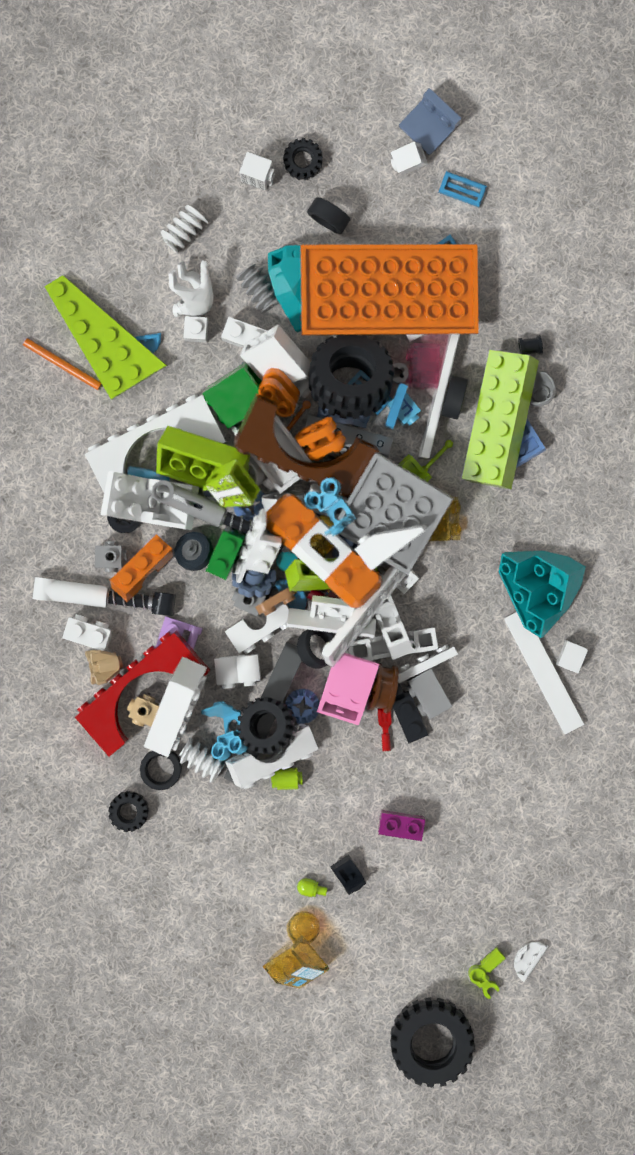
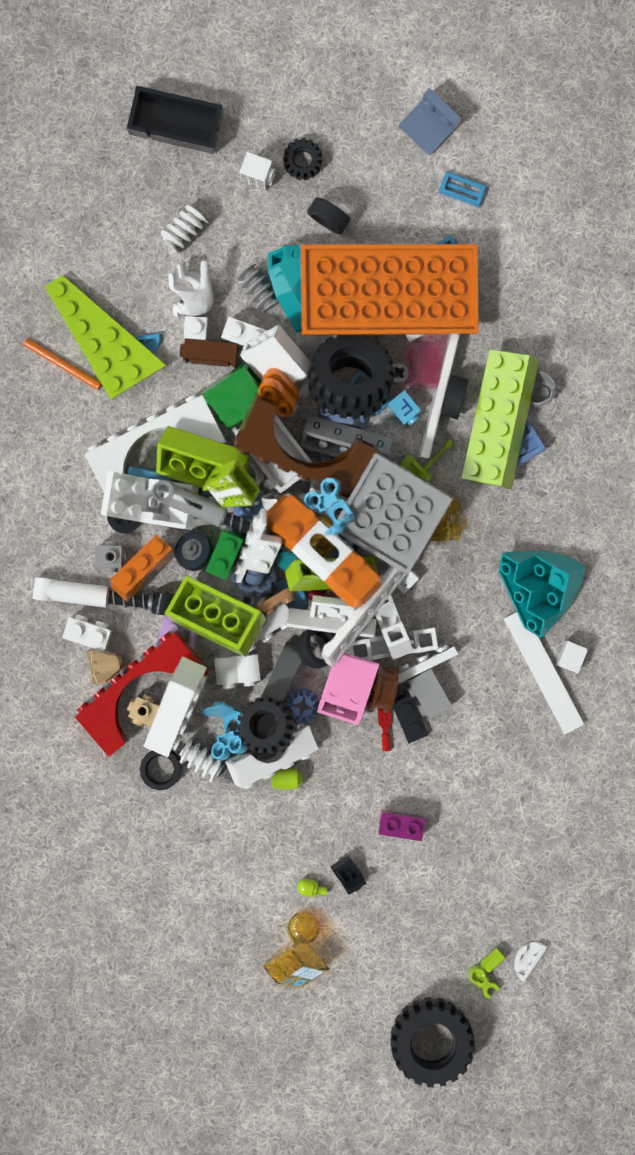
black tyre [108,791,149,832] -> none
orange hinge [286,400,311,431] -> none
orange brick [295,417,346,461] -> none
white slope [355,524,428,570] -> none
dark azure tile [385,383,408,429] -> none
white brick [391,142,428,174] -> none
black bush [518,335,543,355] -> none
none -> black piece [127,85,224,154]
none -> lime brick [164,576,266,657]
none -> reddish brown window [180,339,238,369]

